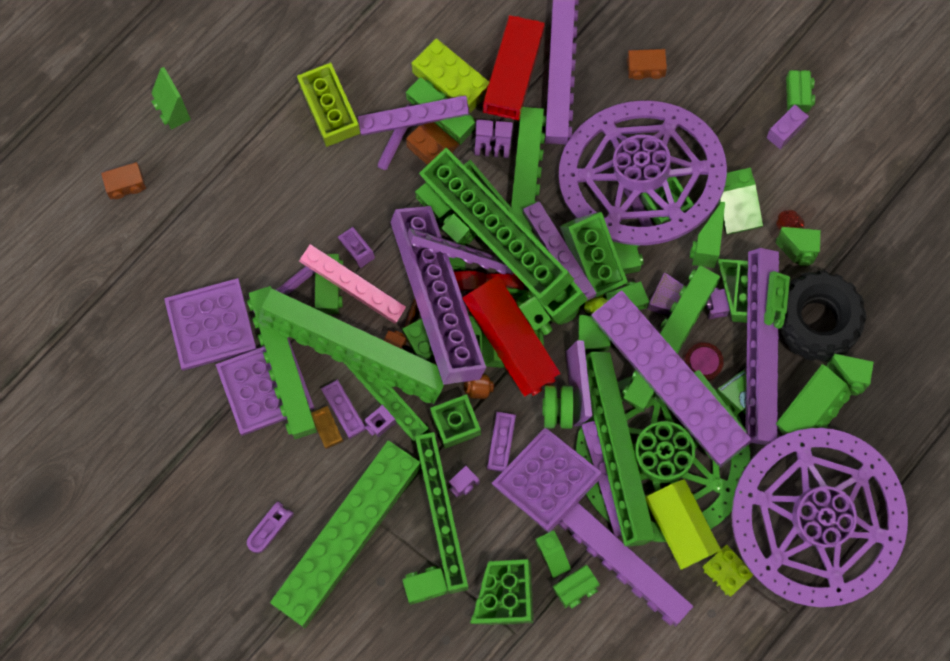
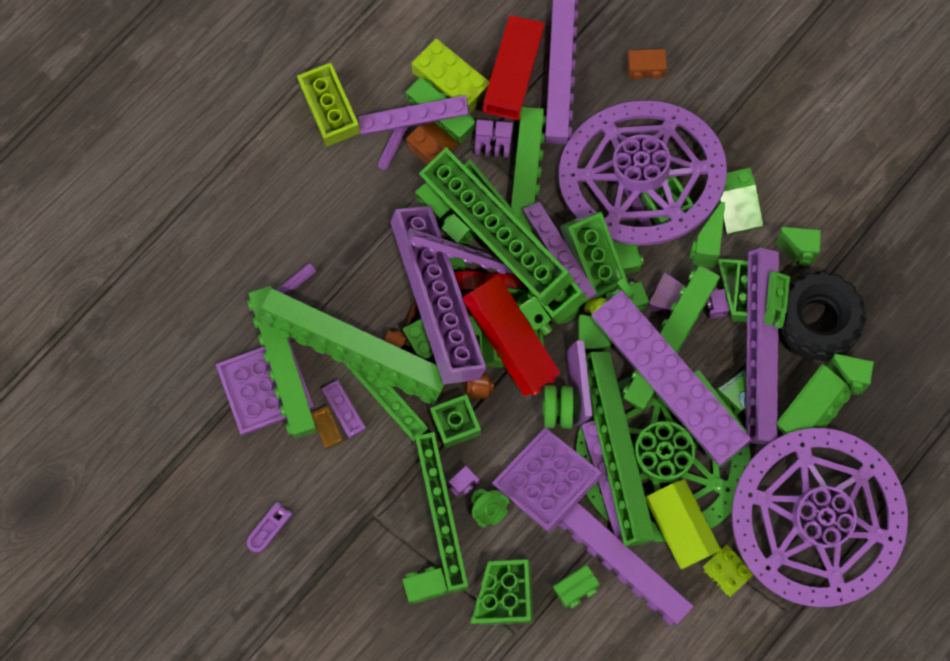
dark orange brick [101,162,147,199] -> none
bright green slope [151,67,191,130] -> none
medium lavender plate [164,278,257,371] -> none
bright green brick [270,440,421,629] -> none
bright pink plate [299,244,406,324] -> none
bright green brick [315,254,344,314] -> none
medium lavender slope [338,227,375,268] -> none
medium lavender brick [365,405,396,437] -> none
medium lavender tile [487,412,516,472] -> none
bright green slope [536,530,571,578] -> none
tile [685,343,724,381] -> none
medium lavender brick [767,105,809,150] -> none
clear red head [776,210,805,230] -> none
bright green brick [786,71,815,112] -> none
none -> bright green tile [472,489,510,527]
none -> bright green tile [612,278,634,300]

